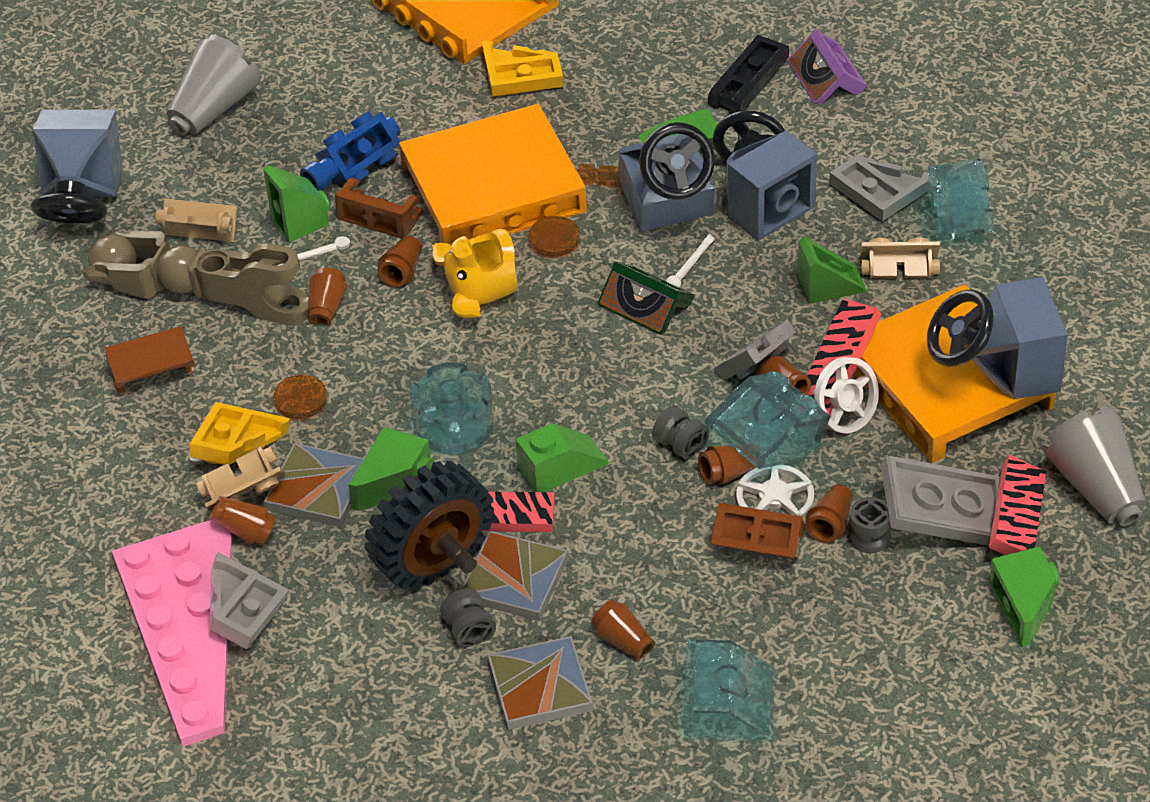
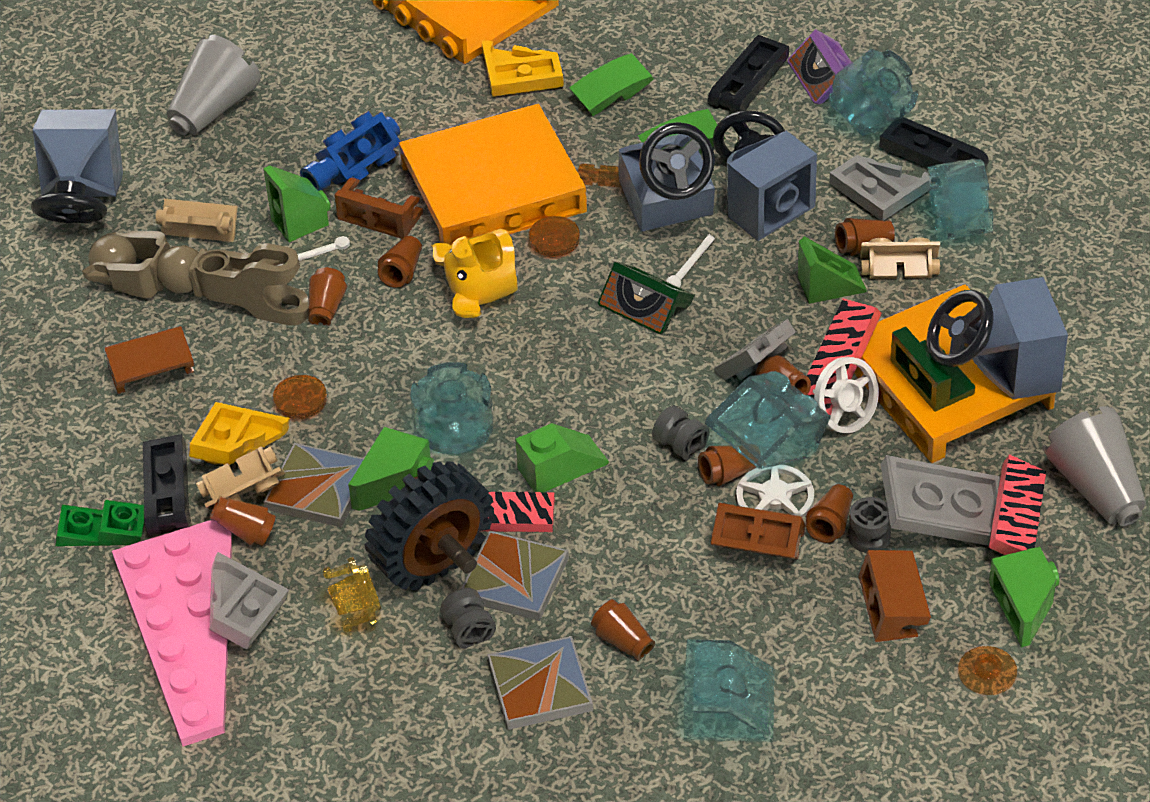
none -> green slope [55,500,145,546]
none -> black plate [143,434,192,538]
none -> clear yellow piece [322,556,382,632]
none -> bright green slope [569,53,654,116]
none -> clear light blue brick [829,48,918,136]
none -> dark orange cone [835,218,895,256]
none -> dark orange hinge [859,550,931,642]
none -> black plate [879,115,989,187]
none -> dark green panel [890,326,975,412]
none -> clear orange piece [958,646,1017,695]

